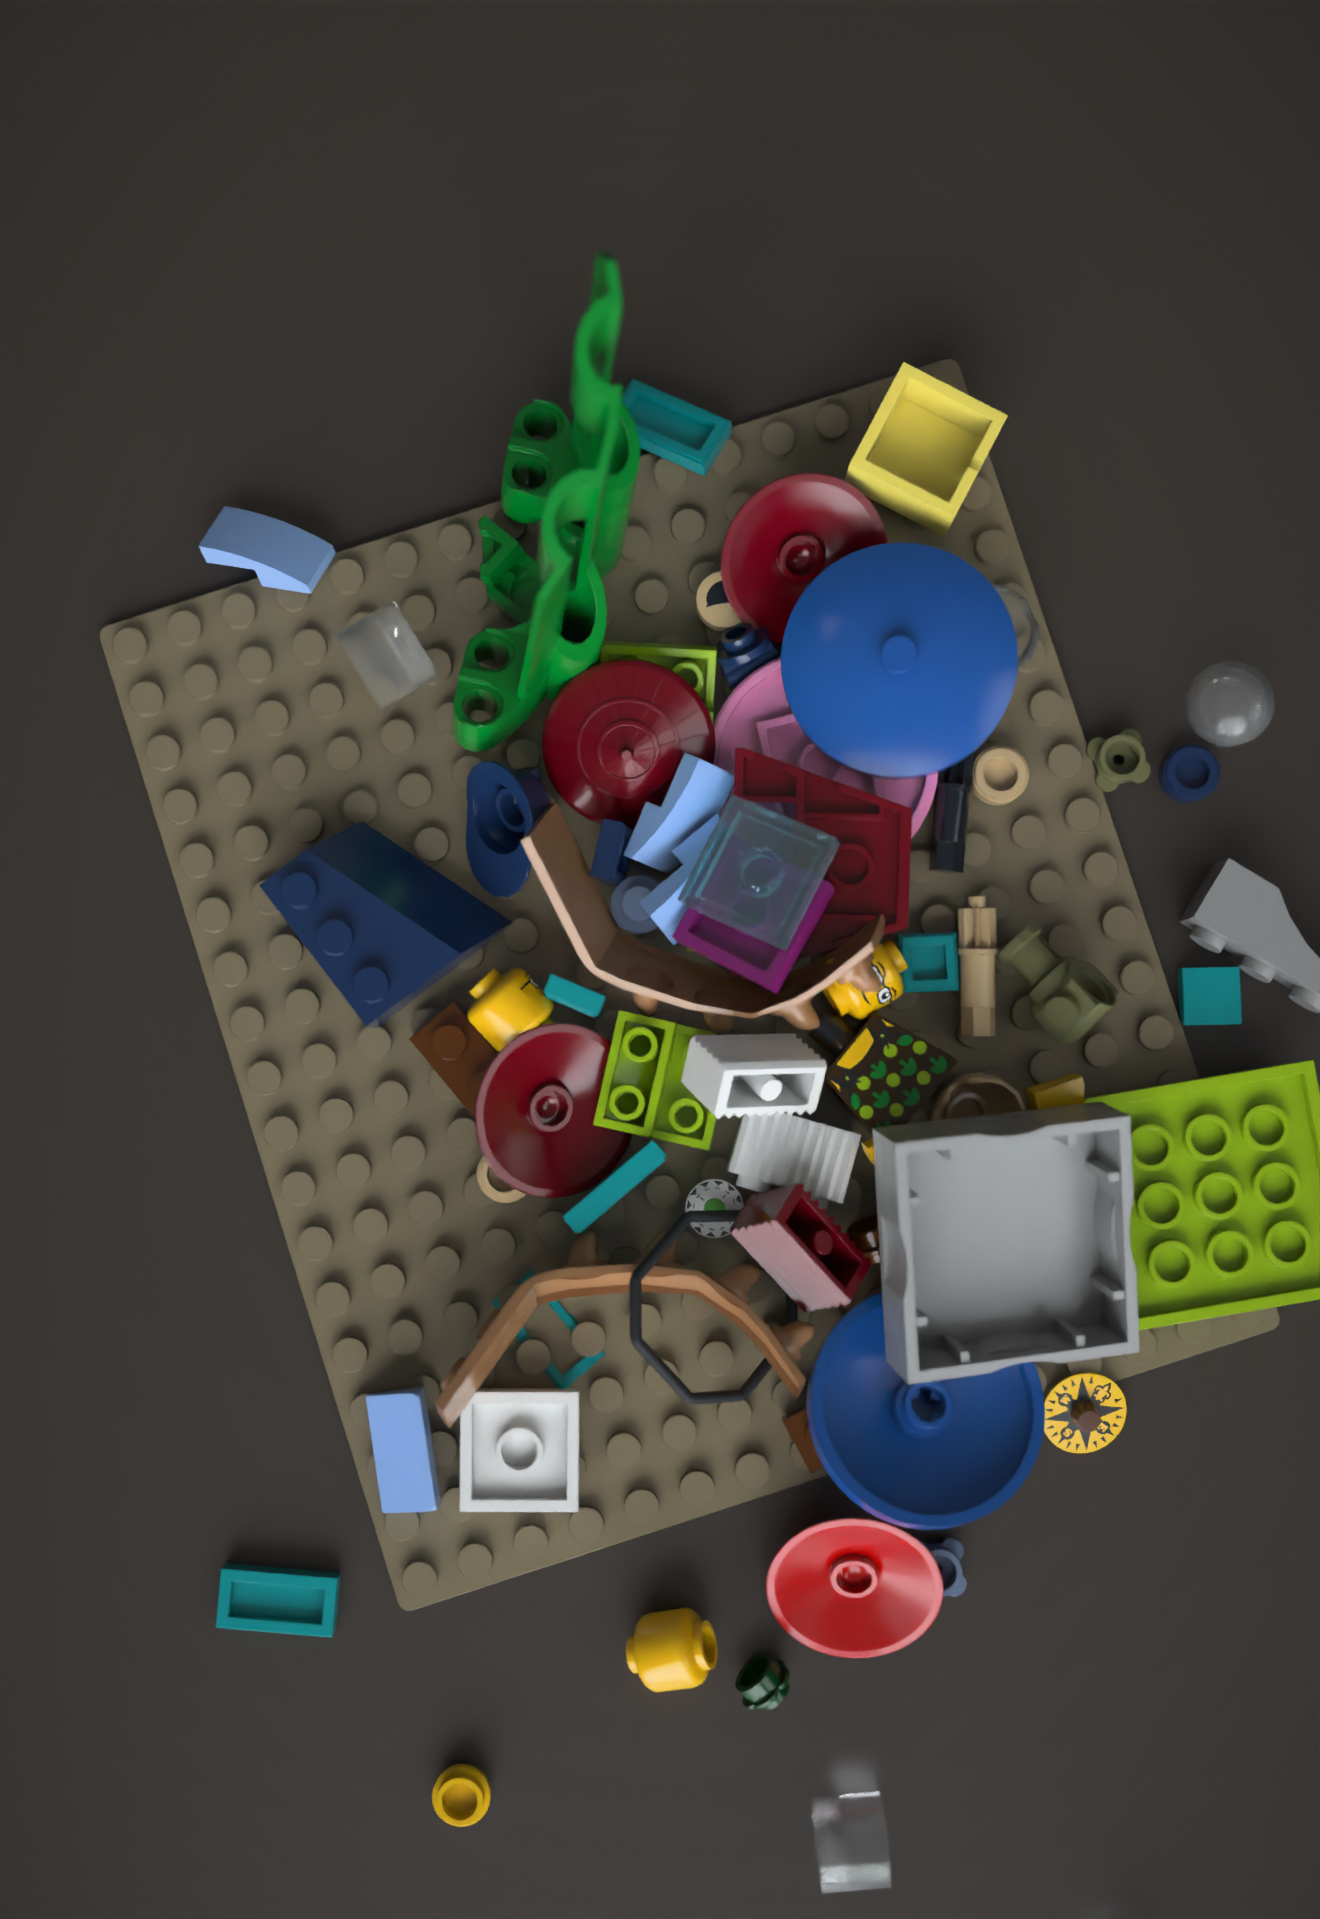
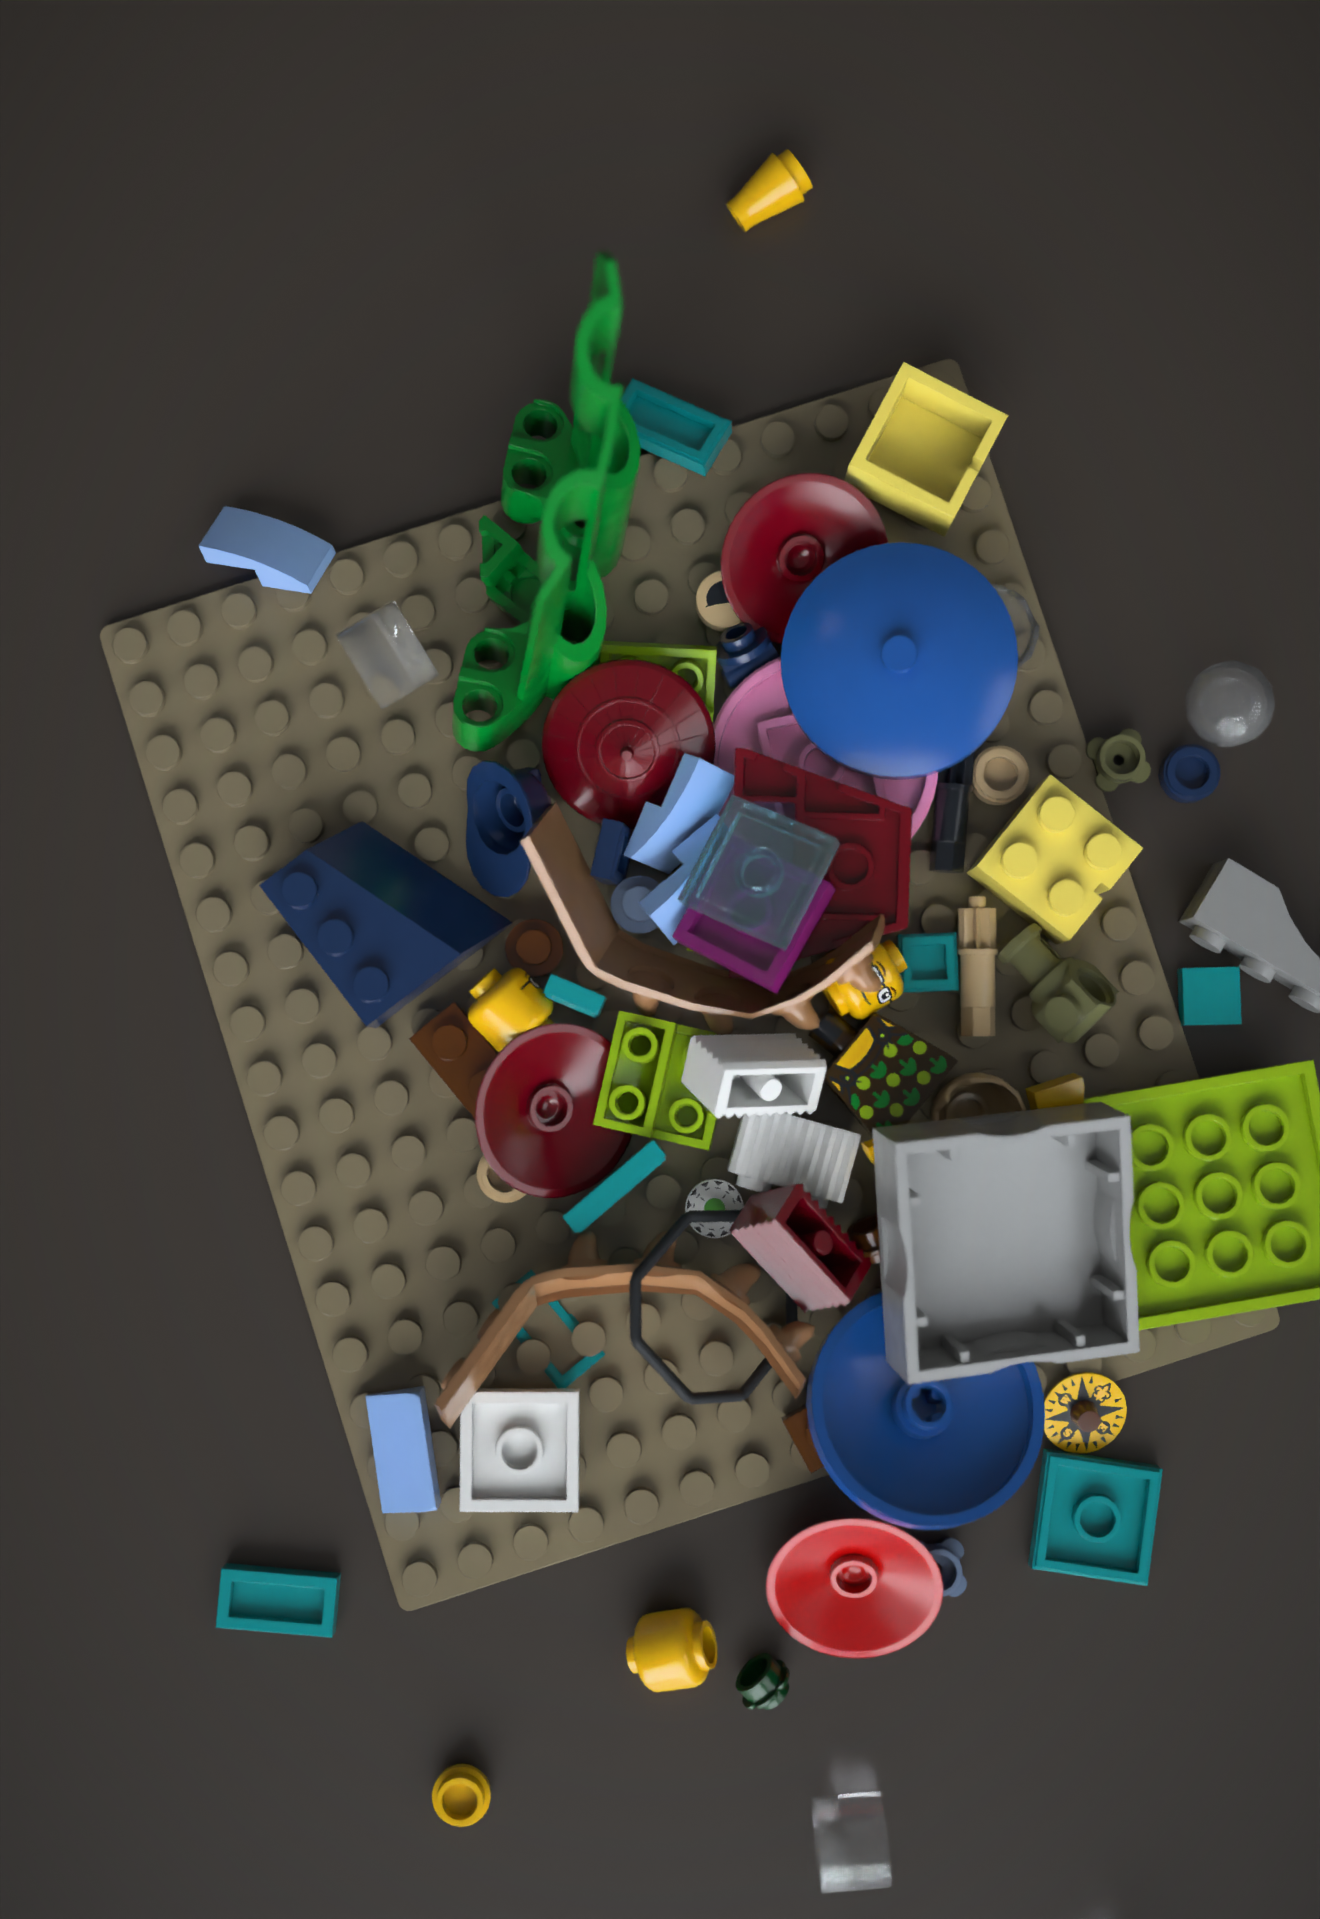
none -> reddish brown plate [505,919,564,977]
none -> yellow cone [726,149,813,232]
none -> light yellow piece [967,774,1143,945]
none -> teal tile [1028,1448,1163,1586]

